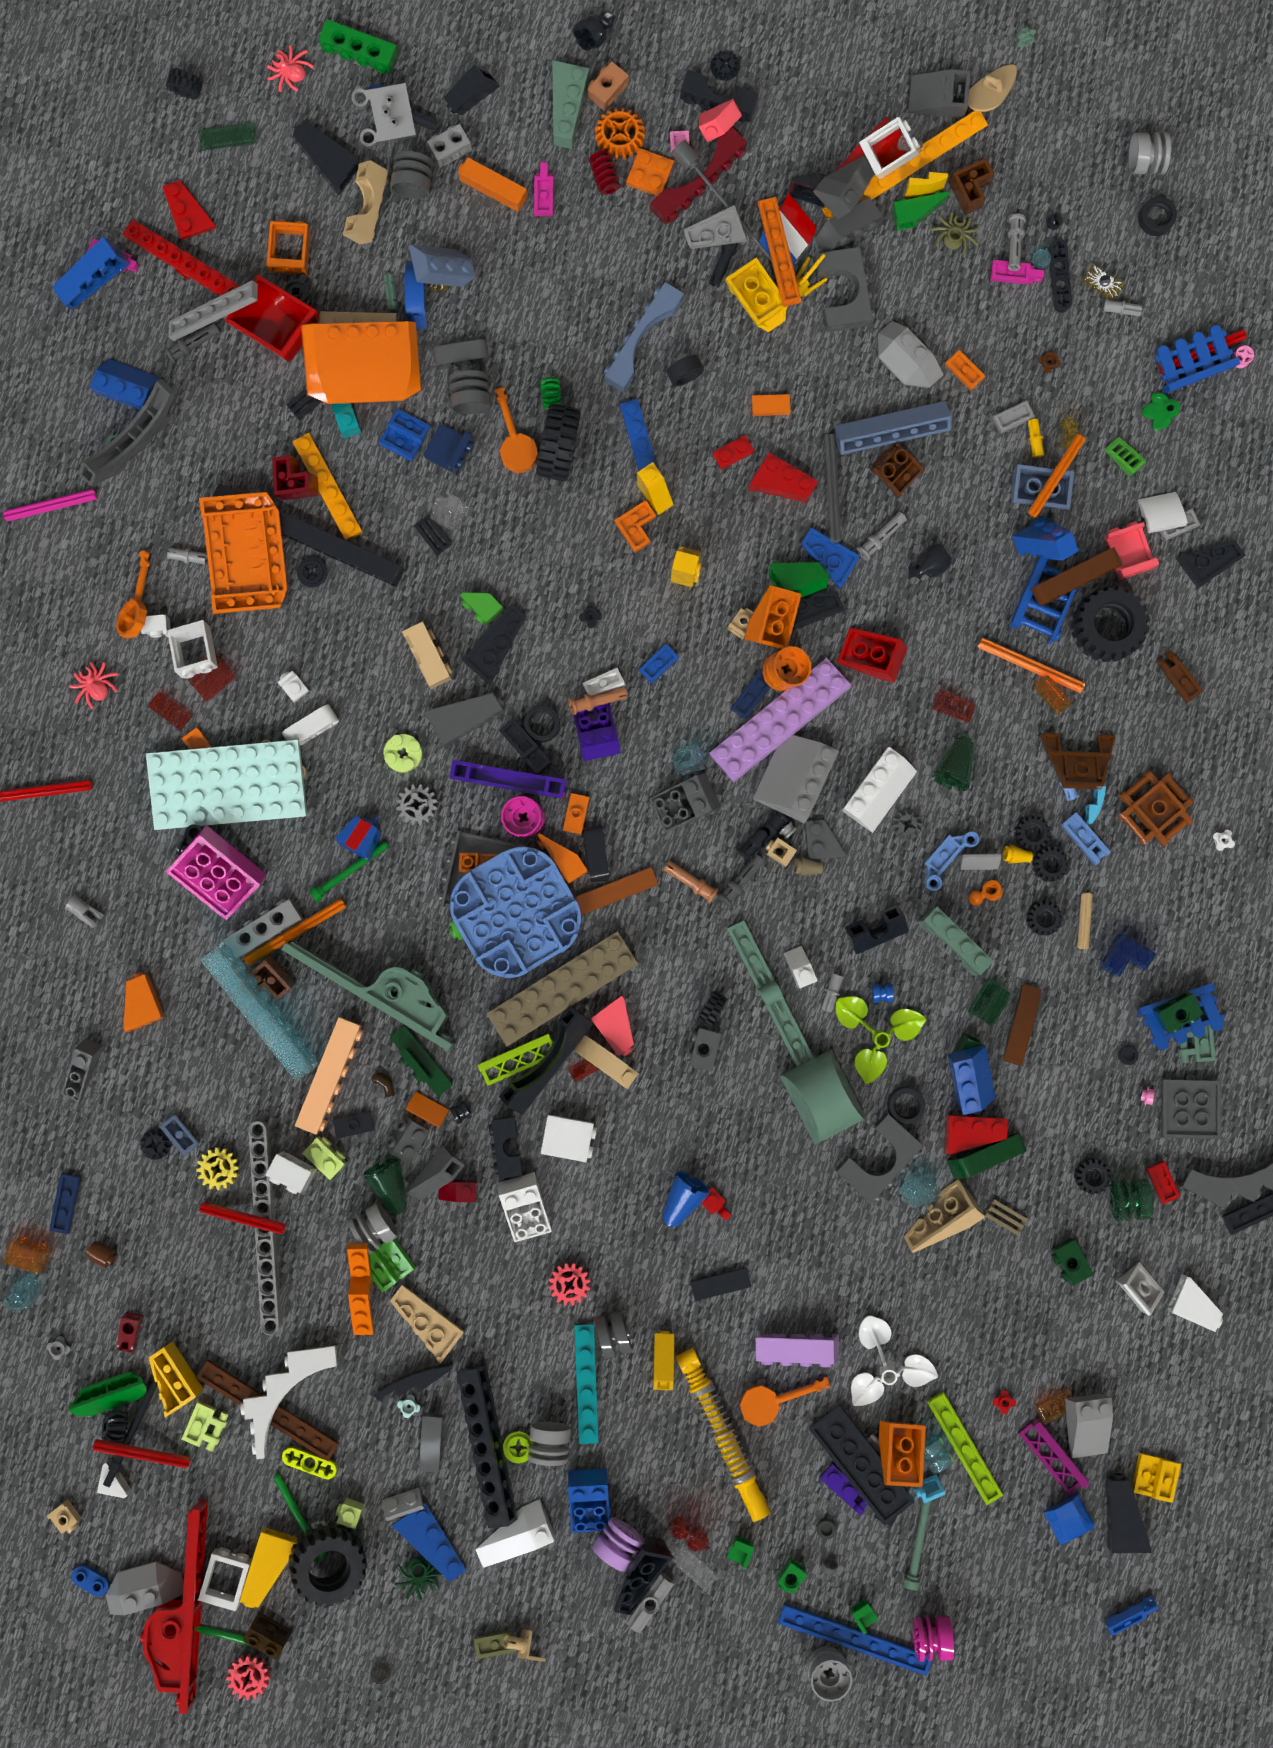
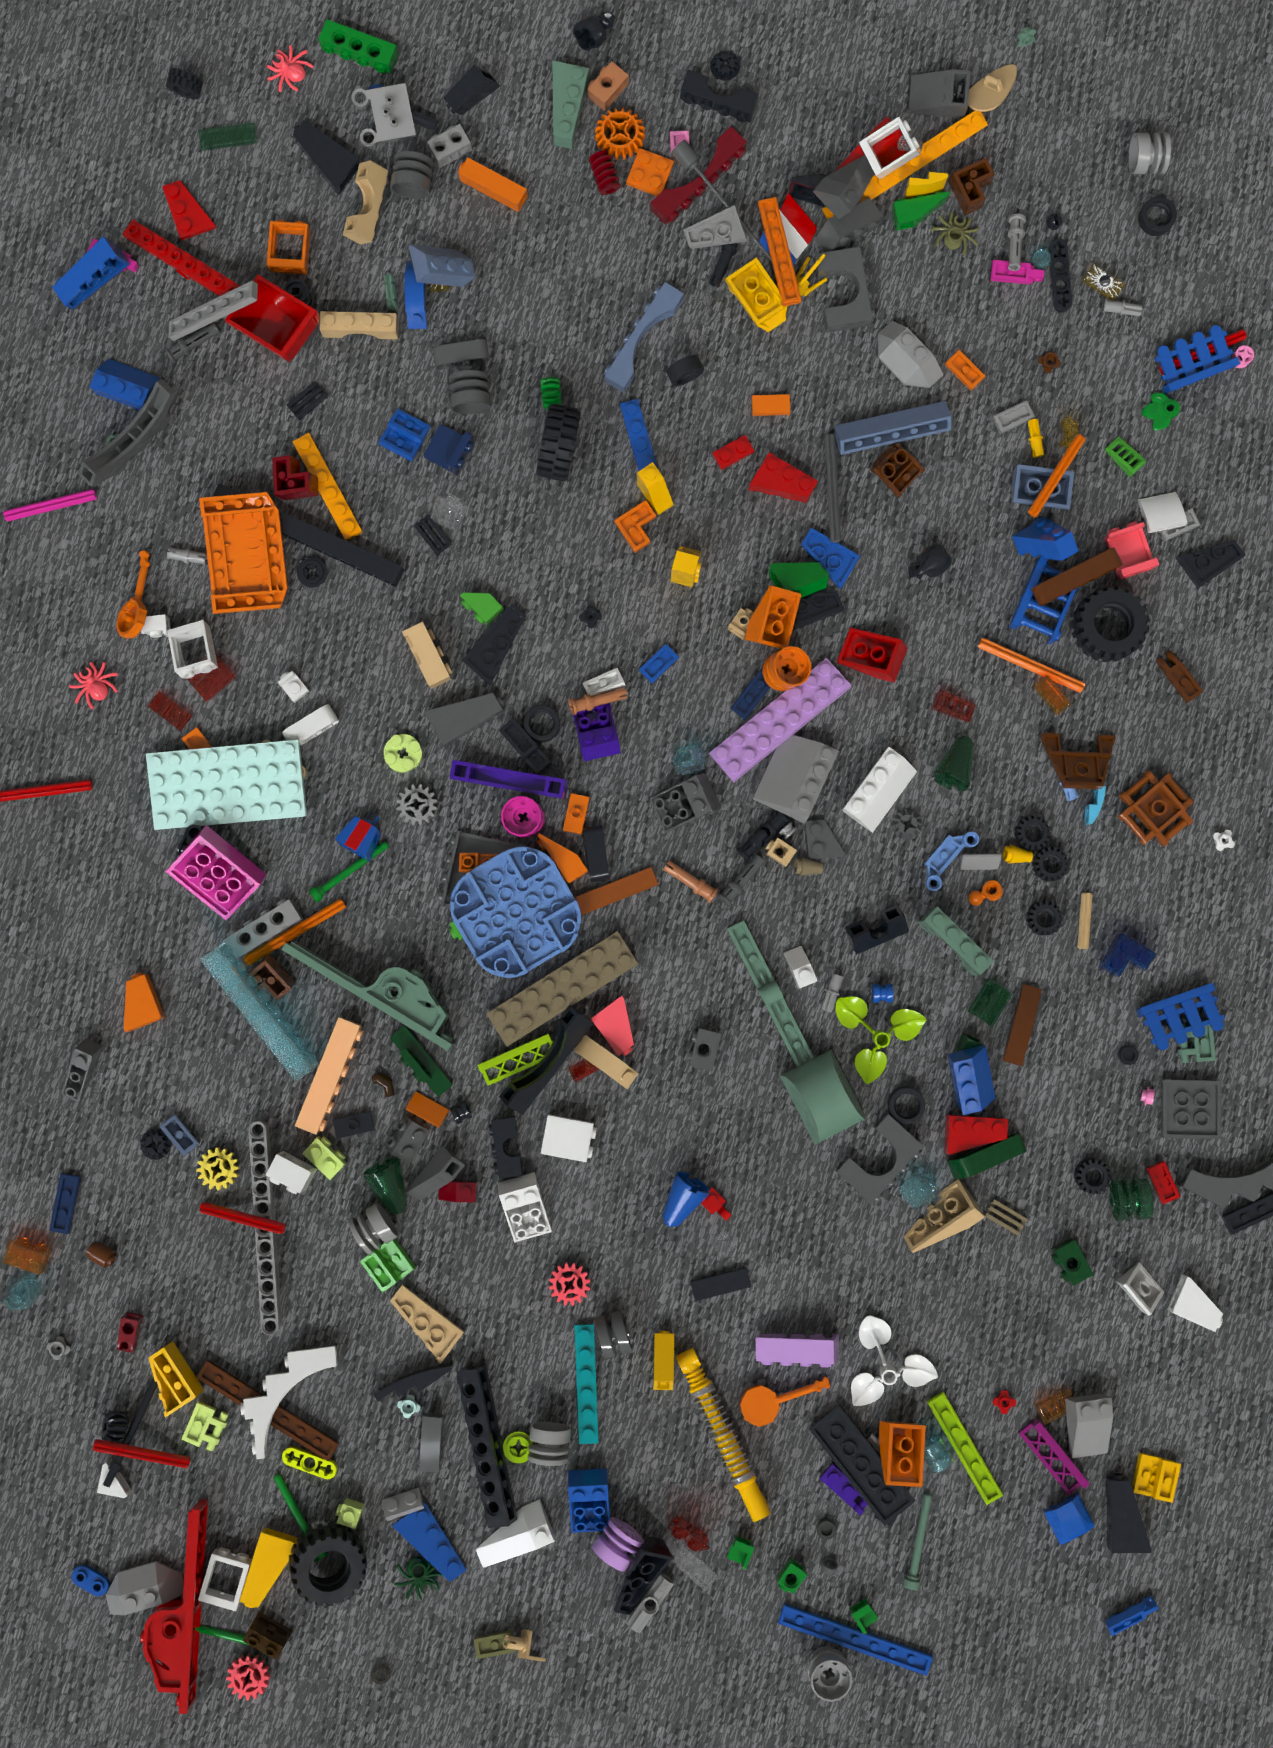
tan brick [47,1499,81,1534] -> none
light grey hinge [65,895,104,928] -> none
green brick [69,1372,146,1416] -> none
orange slope [301,321,421,404] -> none
teal slope [331,403,362,439] -> none
orange bracket [347,1243,374,1335] -> none
orange piece [494,387,539,474] -> none
dark pink hinge [534,162,553,216] -> none
black tyre [697,991,728,1028] -> none
coral slope [699,99,742,142] -> none
light grey pin [856,512,907,561] -> none
dark pink wheel [912,1616,954,1662] -> none
medium azure bracket [913,1474,945,1503] -> none
medium blue plate [1060,812,1111,866] -> none
dark green brick [1153,991,1203,1033] -> none

